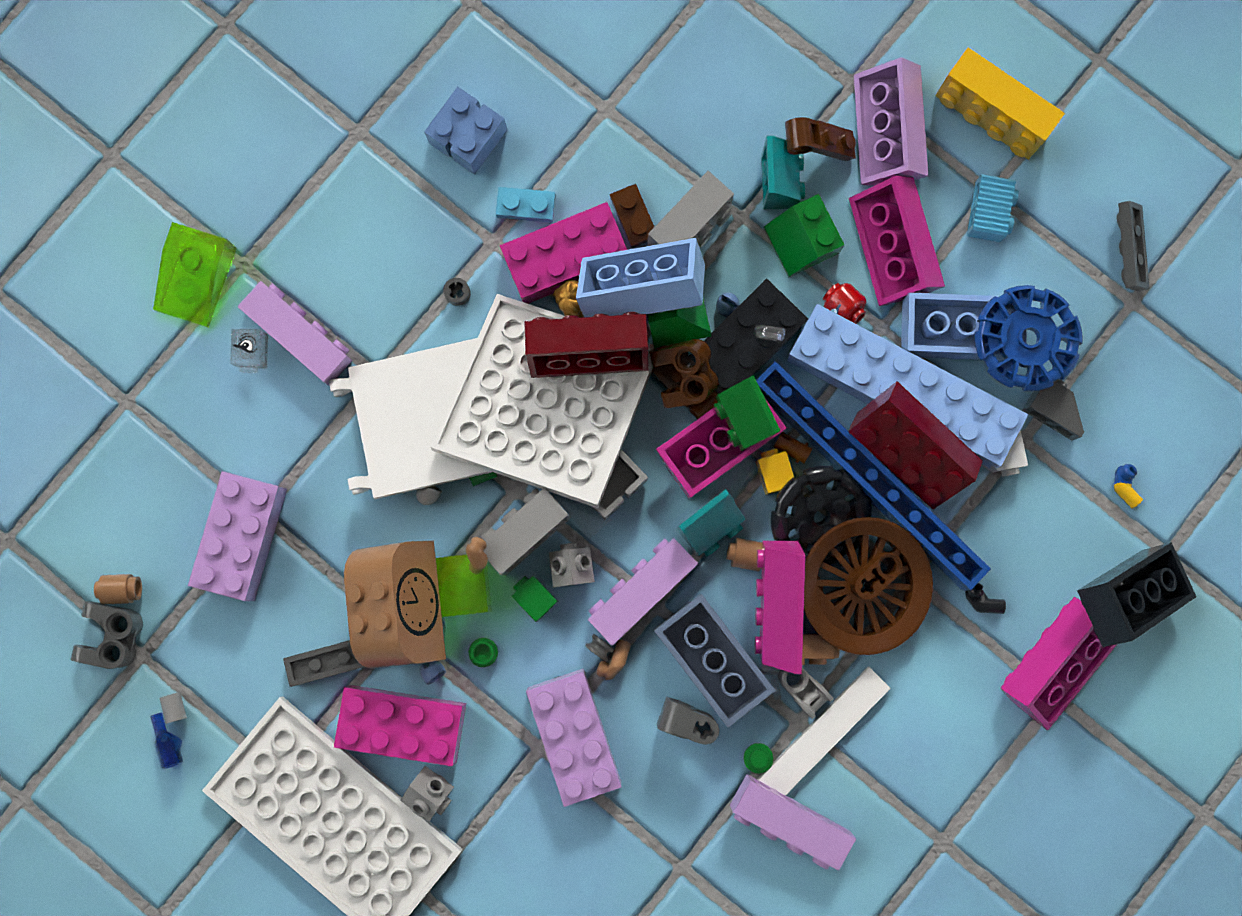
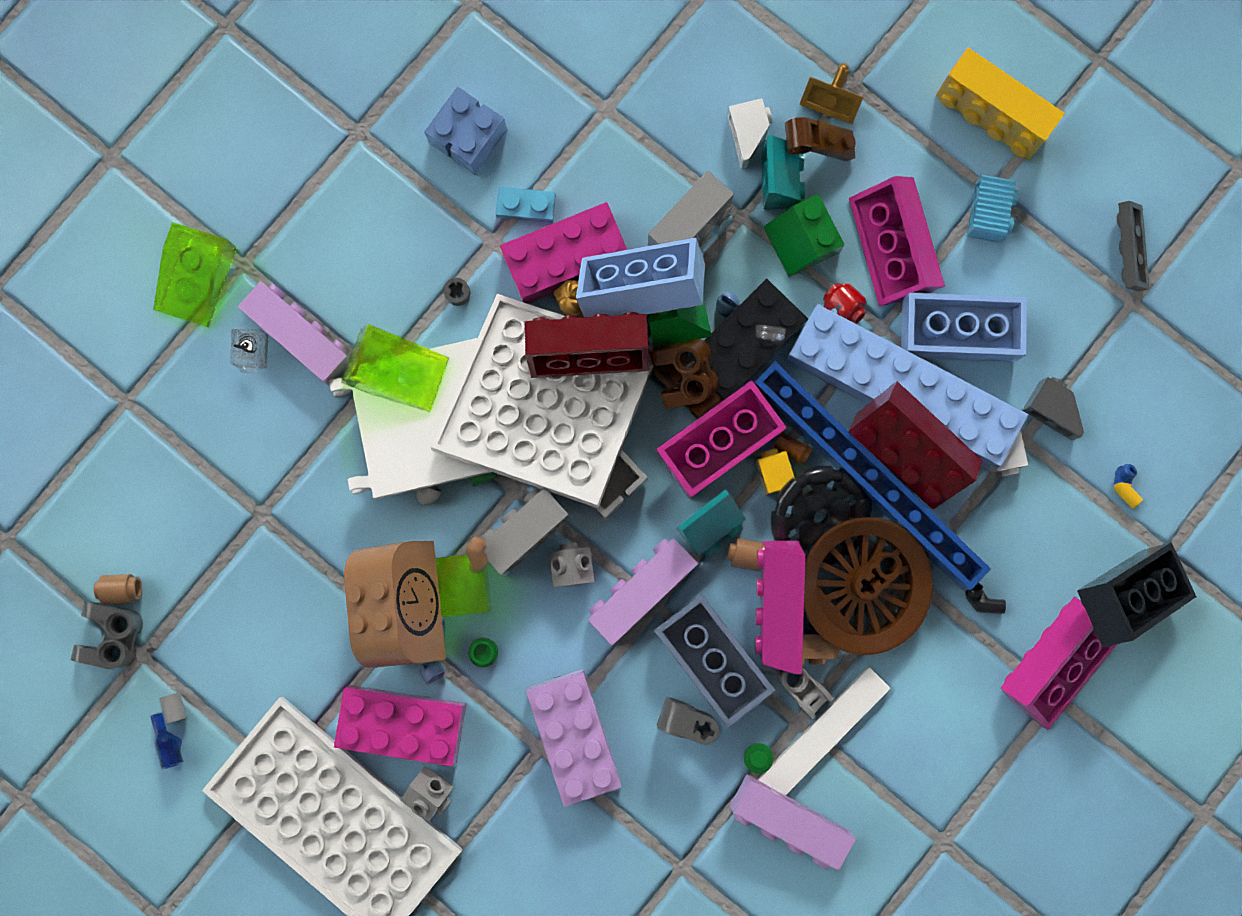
lavender brick [188,471,287,601] -> none
dark grey plate [283,640,364,687] -> none
green brick [512,575,559,622] -> none
dark grey bush [585,634,614,661] -> none
medium nougat arm [596,640,631,680] -> none
reddish brown plate [610,183,654,248] -> none
green slope [713,375,781,451] -> none
lavender slope [854,57,928,185] -> none
blue plate [974,285,1083,391] -> none
none -> clear neon green slope [341,324,449,412]
none -> white slope [727,98,772,169]
none -> pearl gold plate [799,62,863,124]

